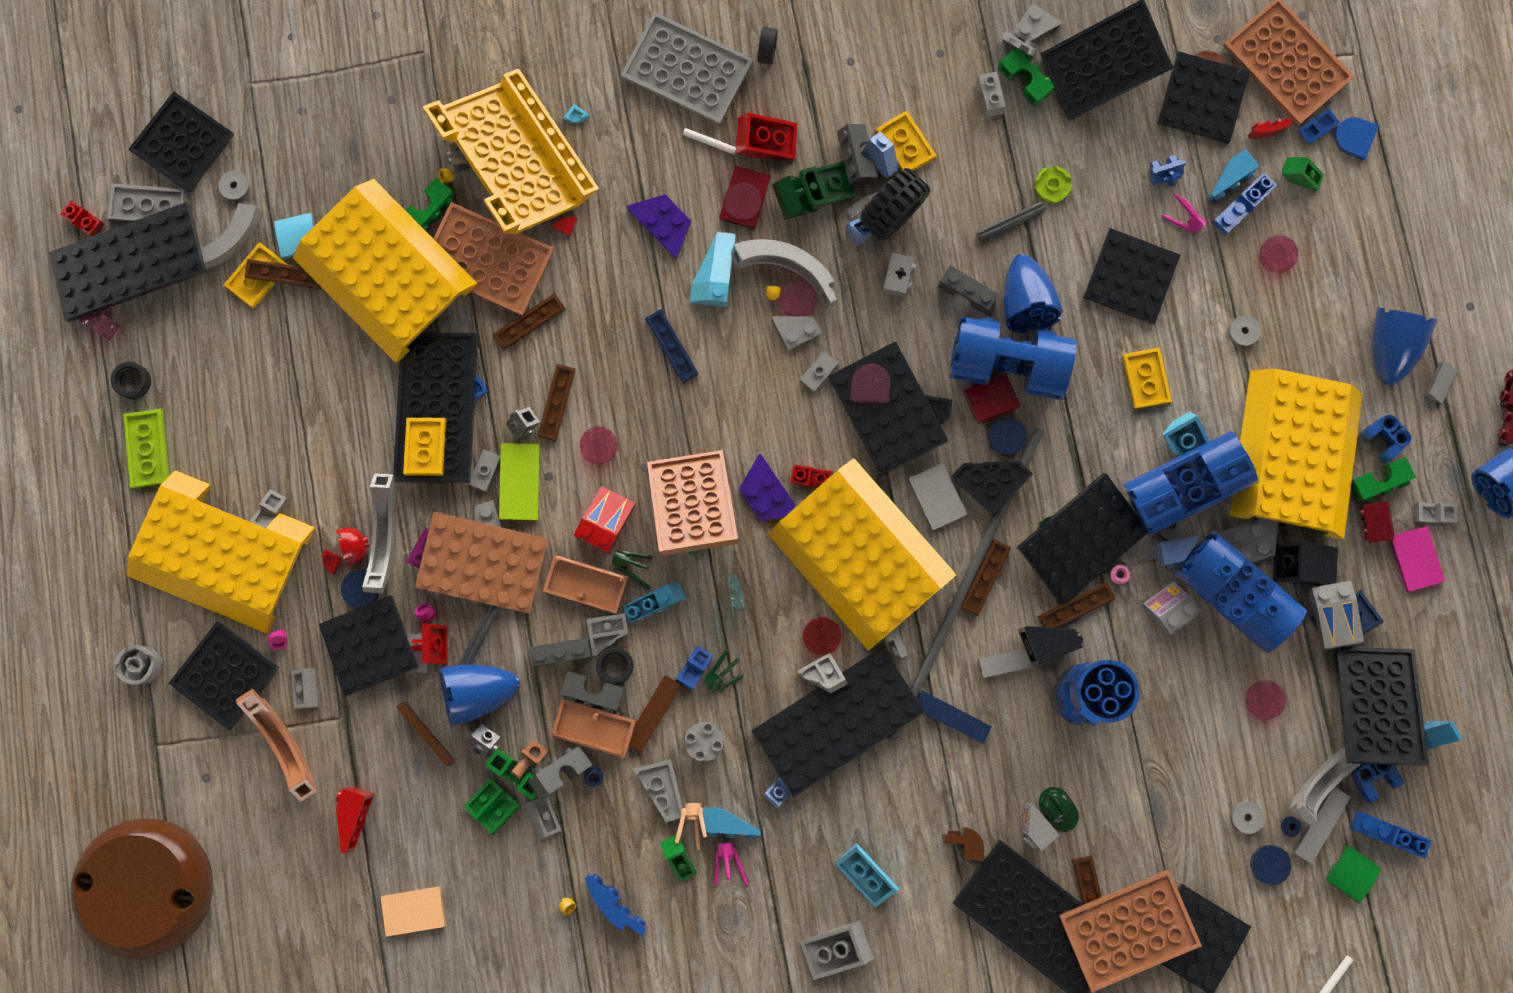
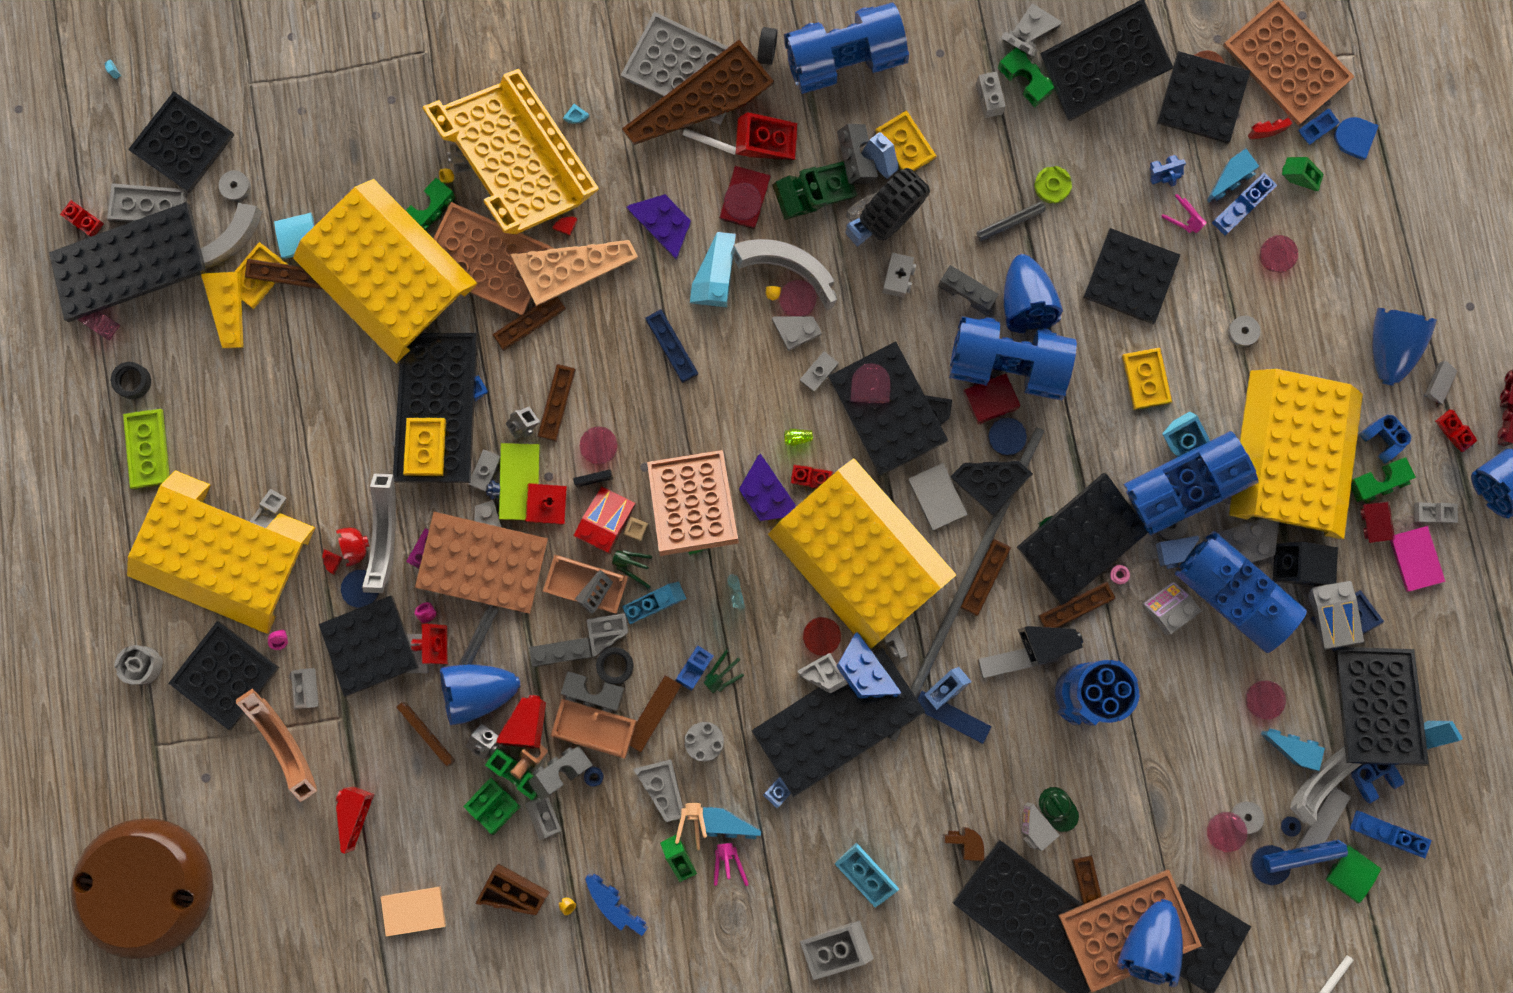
none -> medium azure tile [104,59,121,79]
none -> yellow wing [201,272,244,349]
none -> reddish brown wedge [475,864,550,916]
none -> dark blue plate [486,480,500,500]
none -> red slope [496,695,546,749]
none -> light nougat wing [510,240,638,306]
none -> red tile [525,483,567,525]
none -> black tile [573,469,614,488]
none -> dark grey slope [575,570,613,614]
none -> reddish brown wing [622,40,774,145]
none -> tan tile [623,517,648,542]
none -> blue cylinder [784,2,909,94]
none -> clear neon green cone [784,428,813,447]
none -> wing [836,632,901,698]
none -> medium blue slope [924,667,971,710]
none -> blue cylinder [1117,899,1183,987]
none -> clear pink tile [1207,812,1247,852]
none -> dark azure slope [1261,728,1325,771]
none -> blue brick [1263,840,1348,874]
none -> red slope [1435,409,1478,452]

